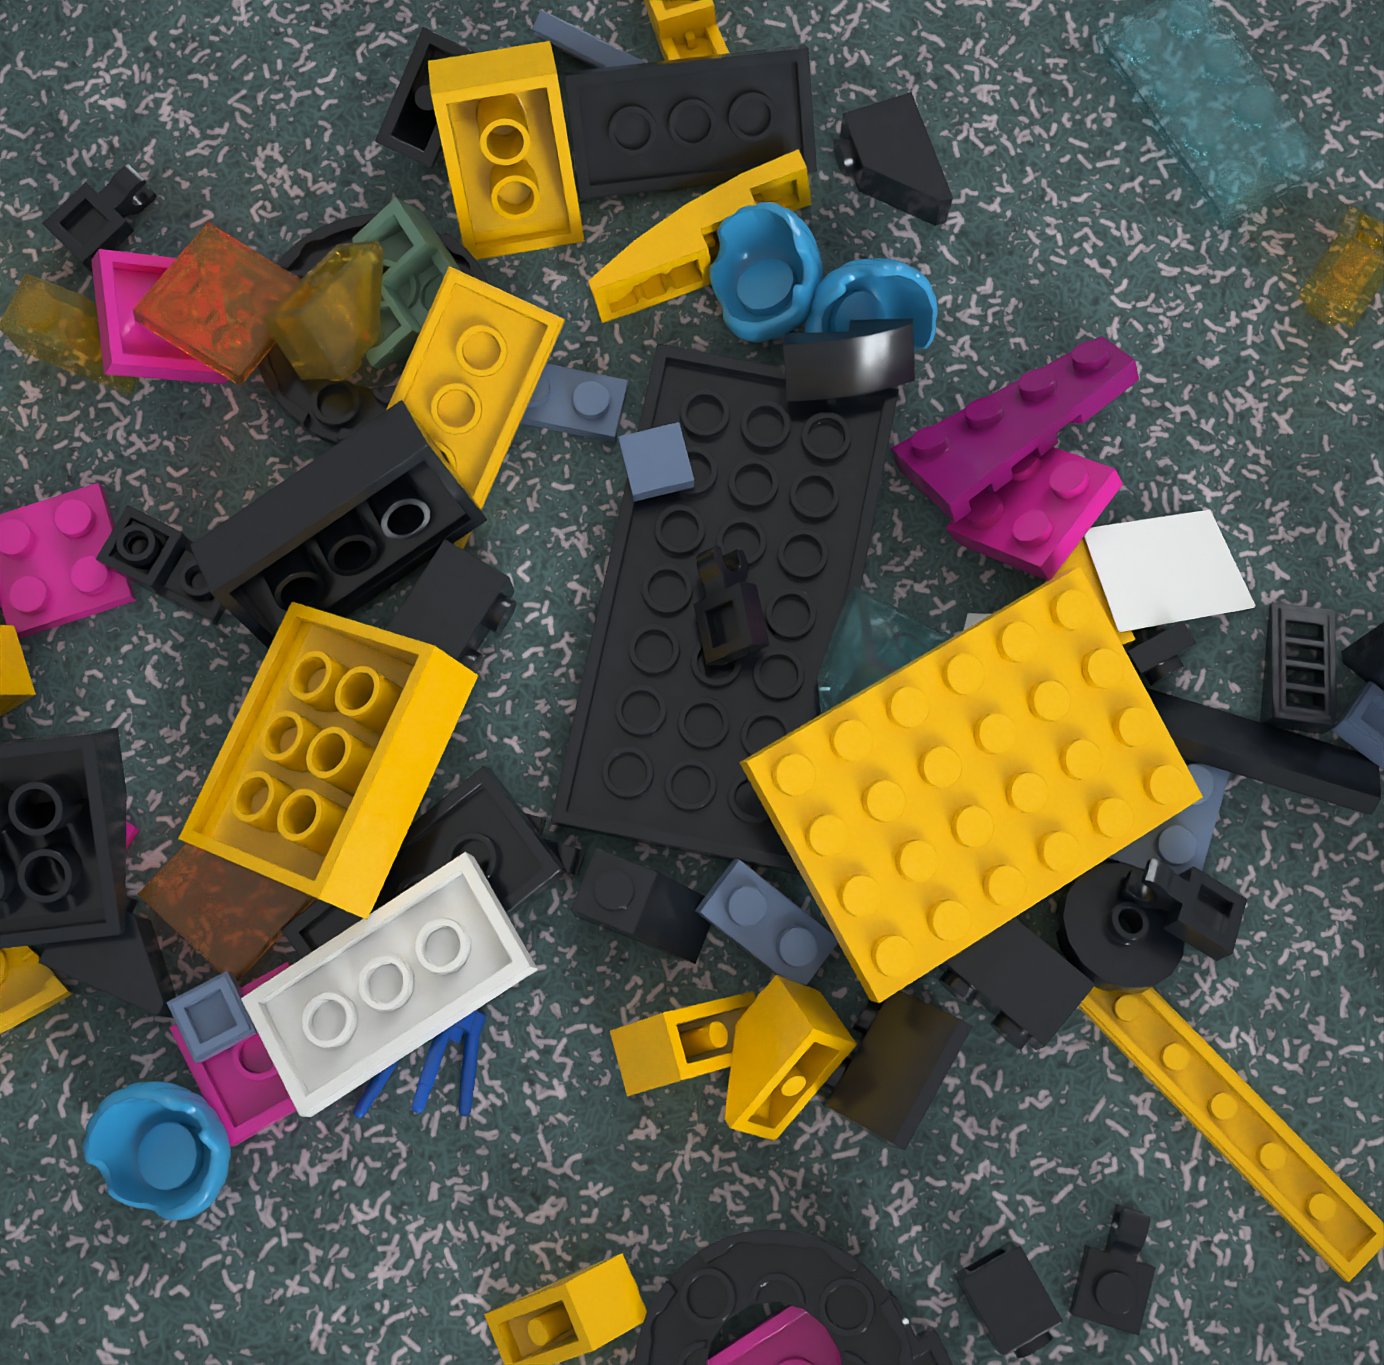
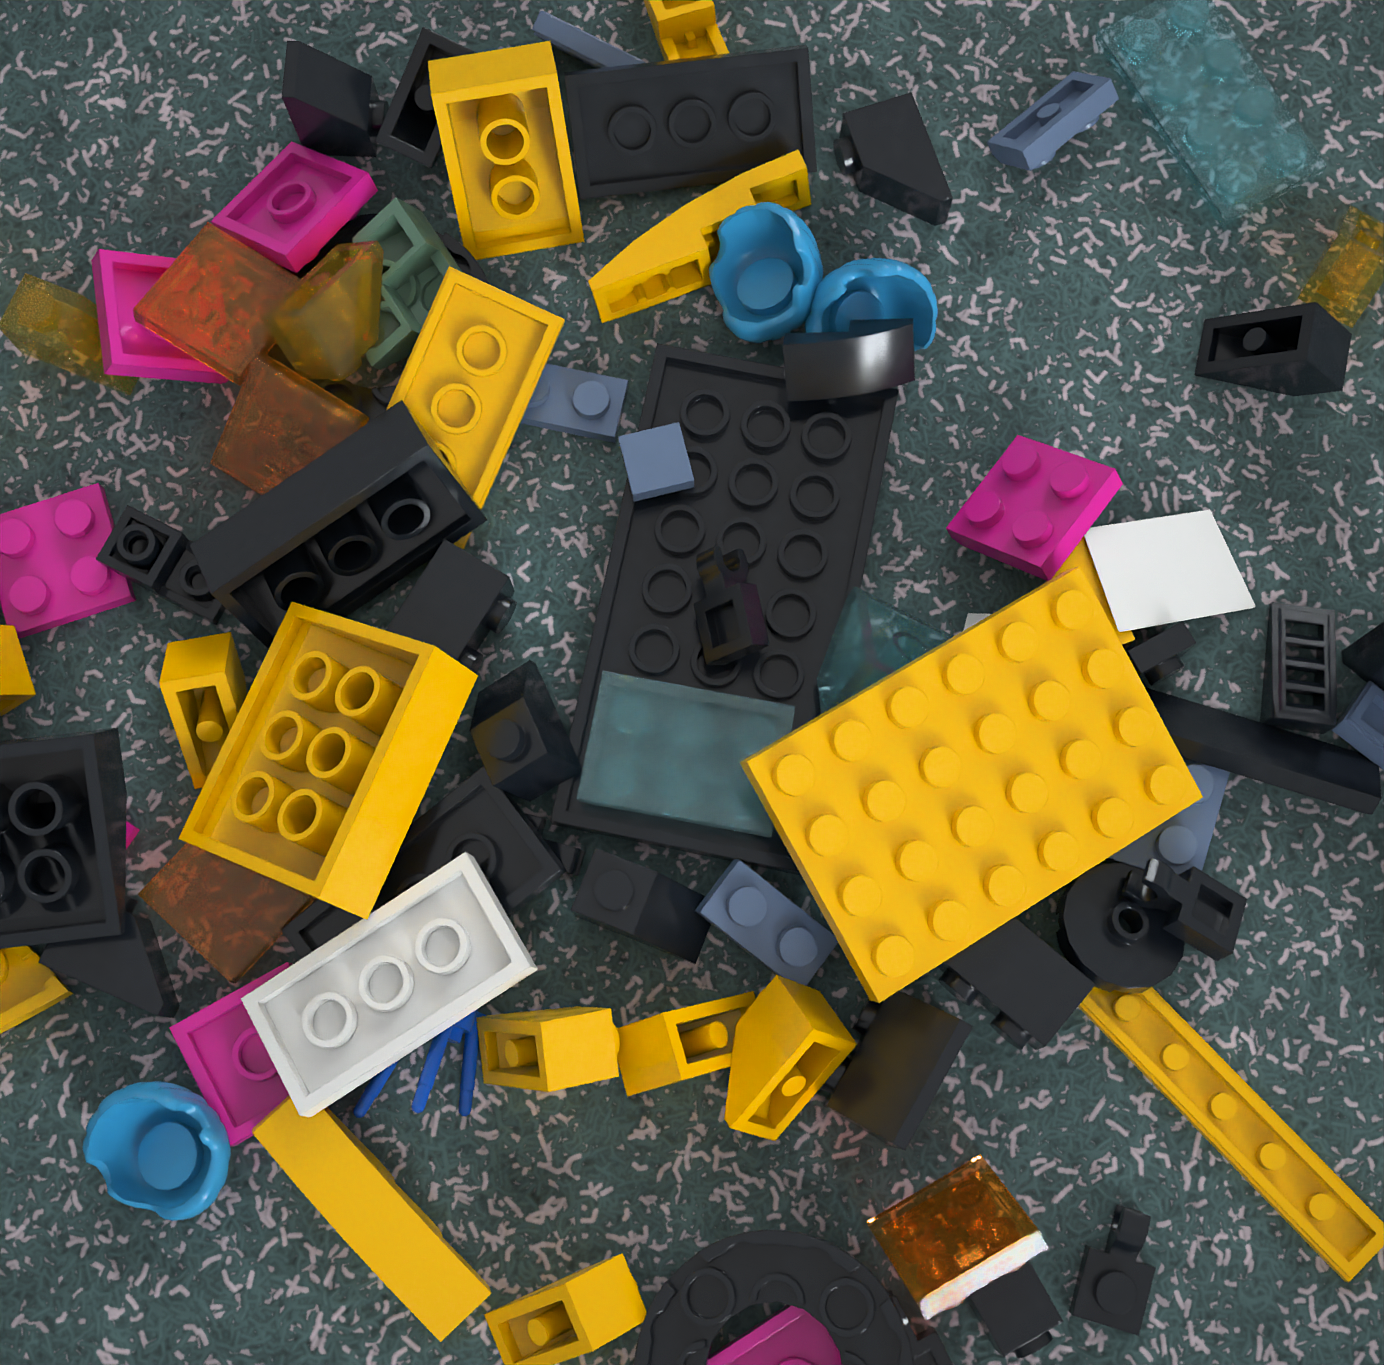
black plate [42,164,157,272] -> none
sand blue tile [166,971,258,1063] -> none
magenta wing [891,336,1139,523] -> none
none -> yellow slope [159,632,247,789]
none -> dark pink plate [210,141,378,273]
none -> clear orange tile [210,353,370,495]
none -> yellow slope [252,1095,491,1342]
none -> black slope [282,41,389,157]
none -> black slope [469,660,583,802]
none -> yellow slope [476,1006,620,1092]
none -> clear light blue plate [577,671,795,838]
none -> clear orange tile [866,1154,1047,1320]
none -> sand blue plate [987,71,1119,171]
none -> black slope [1195,302,1352,396]

